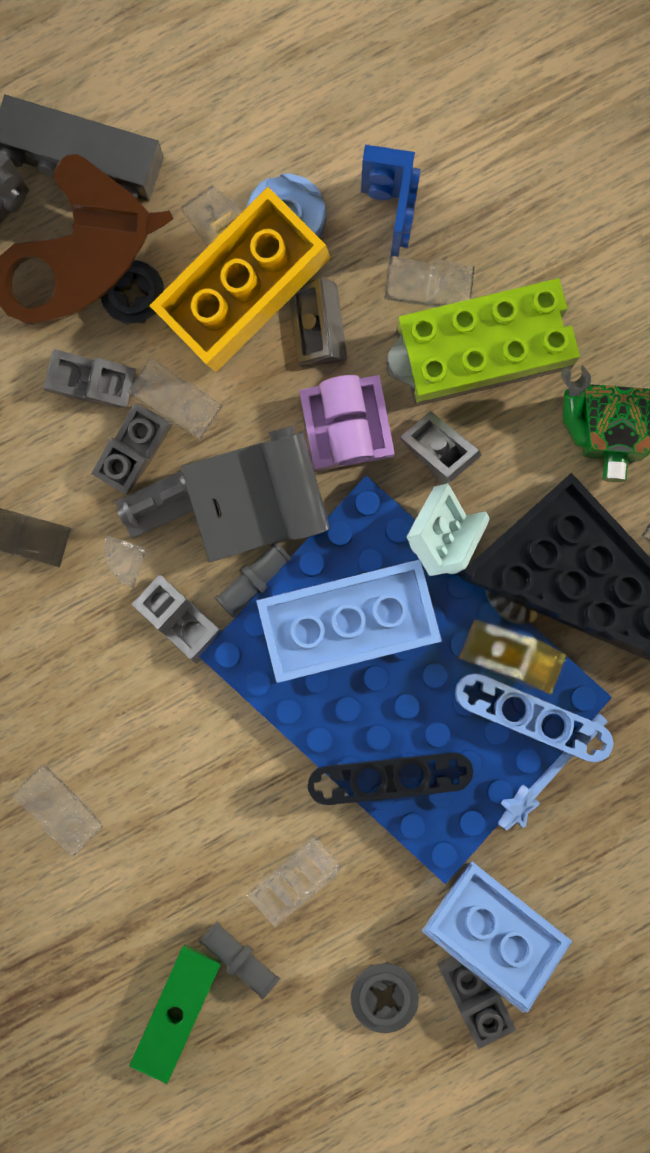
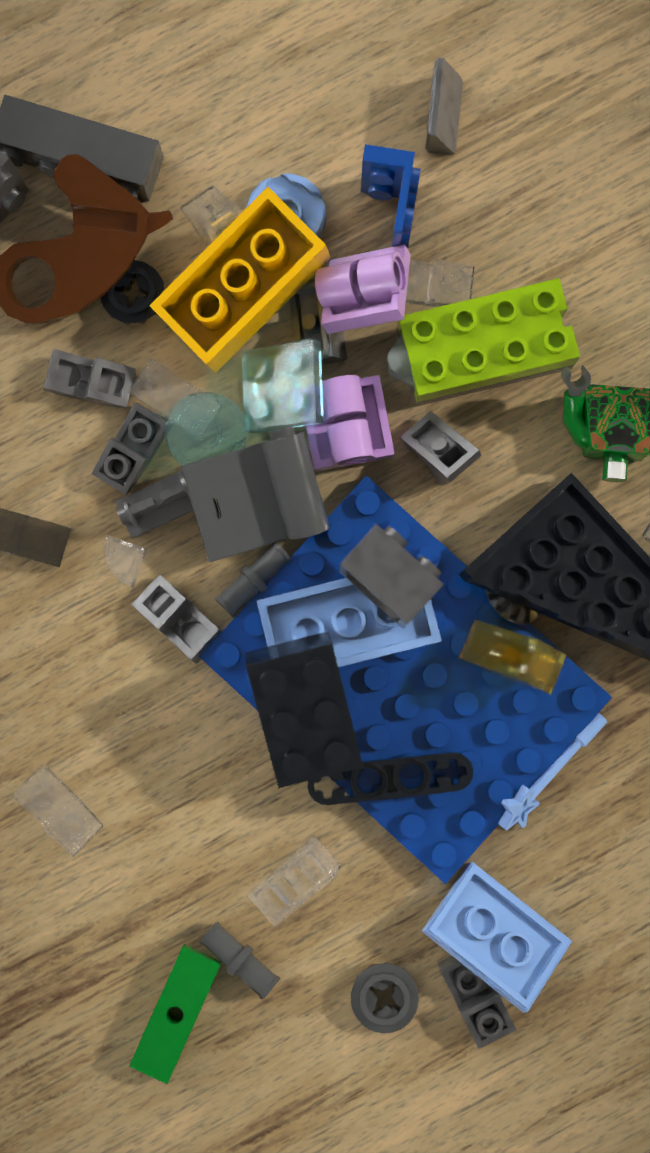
light aqua bracket [406,484,490,576] -> none
light blue beam [455,674,614,762] -> none
none -> clear light blue tile [165,392,248,465]
none -> clear light blue plate [242,338,324,434]
none -> black brick [246,631,363,788]
none -> lavender plate [315,244,411,334]
none -> flat silver piece [340,524,444,629]
none -> flat silver slope [425,57,463,155]

